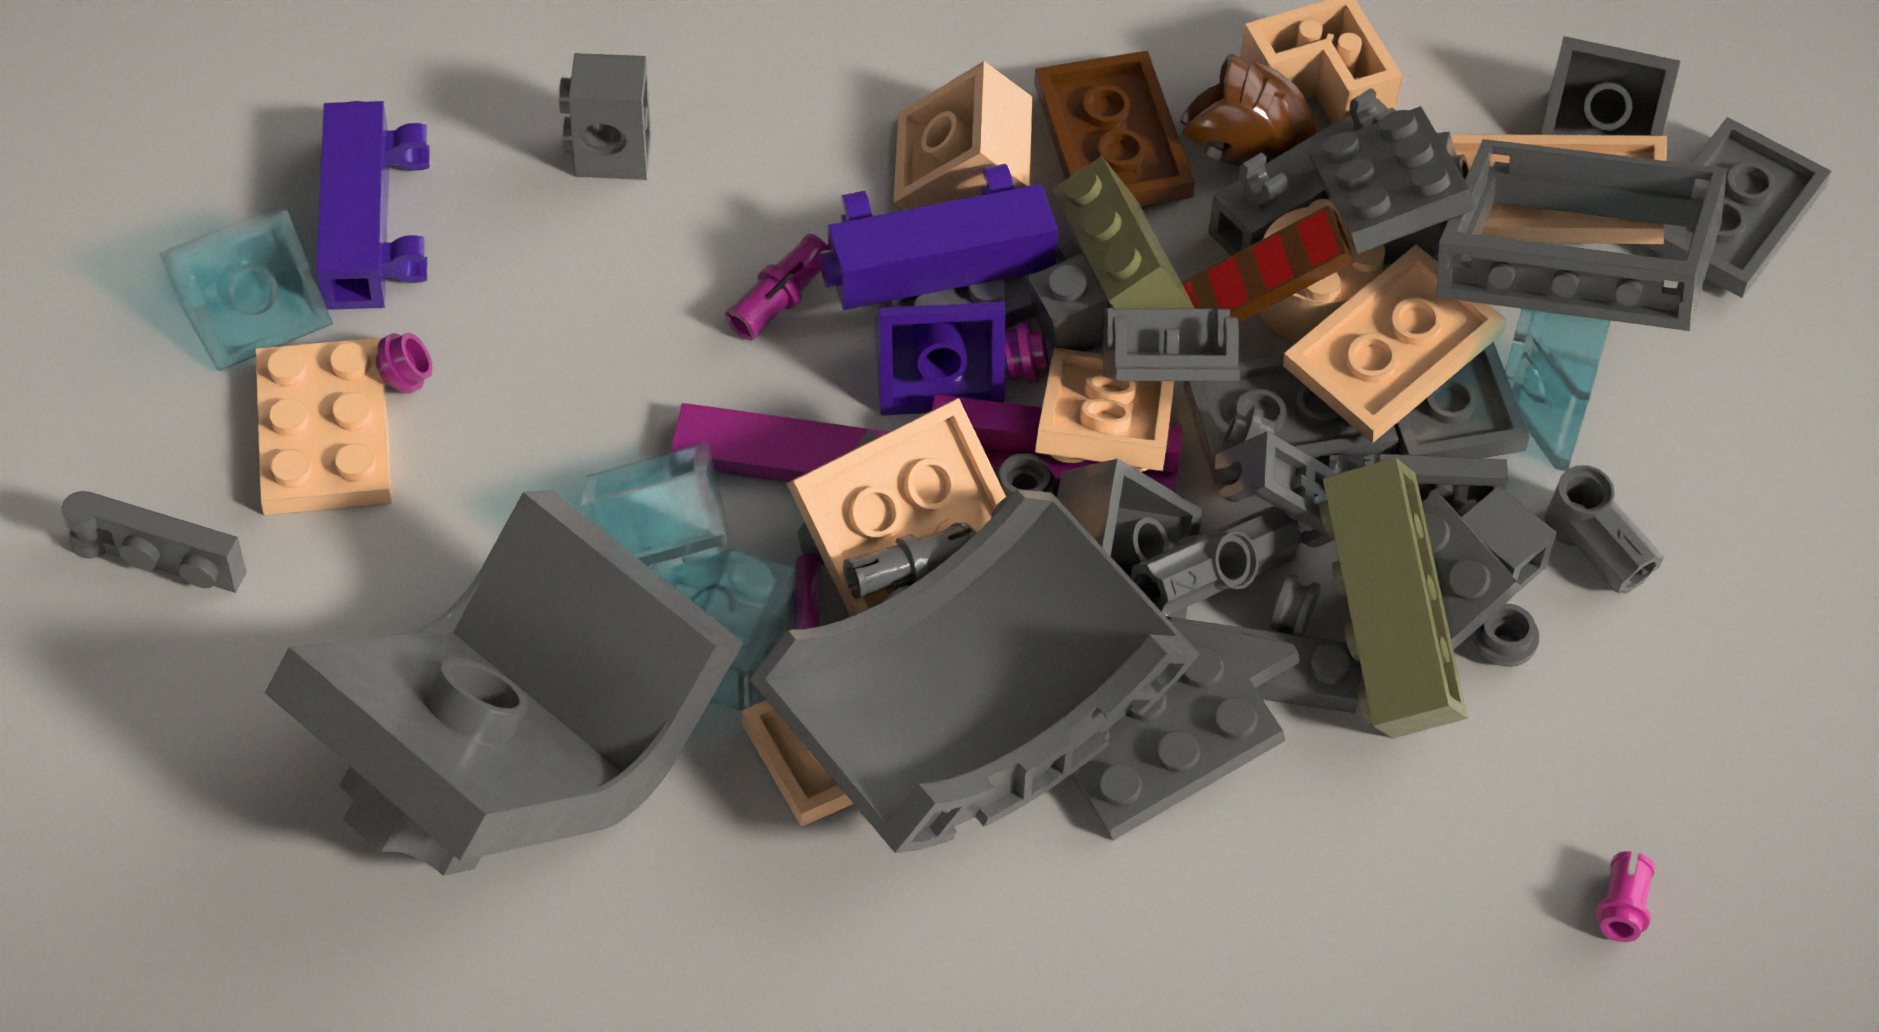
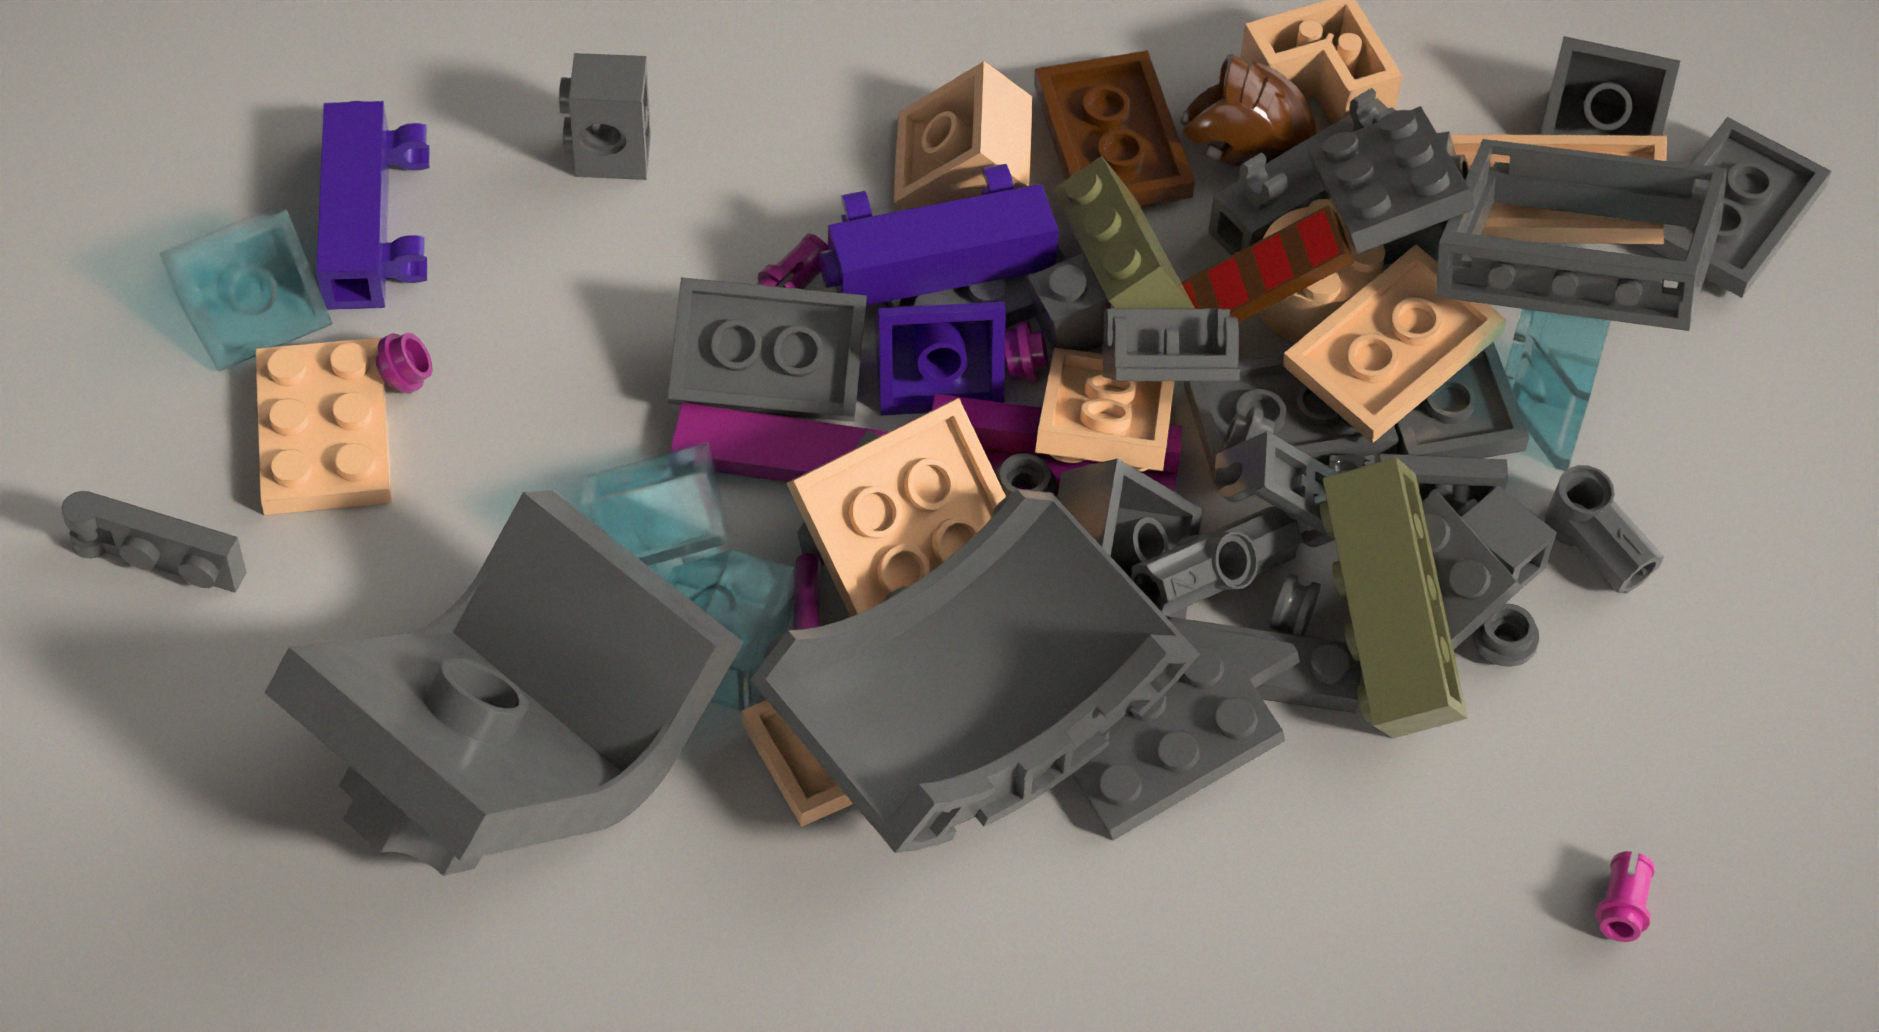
dark grey pin [843,522,975,599] -> none
none -> dark grey plate [667,277,867,422]

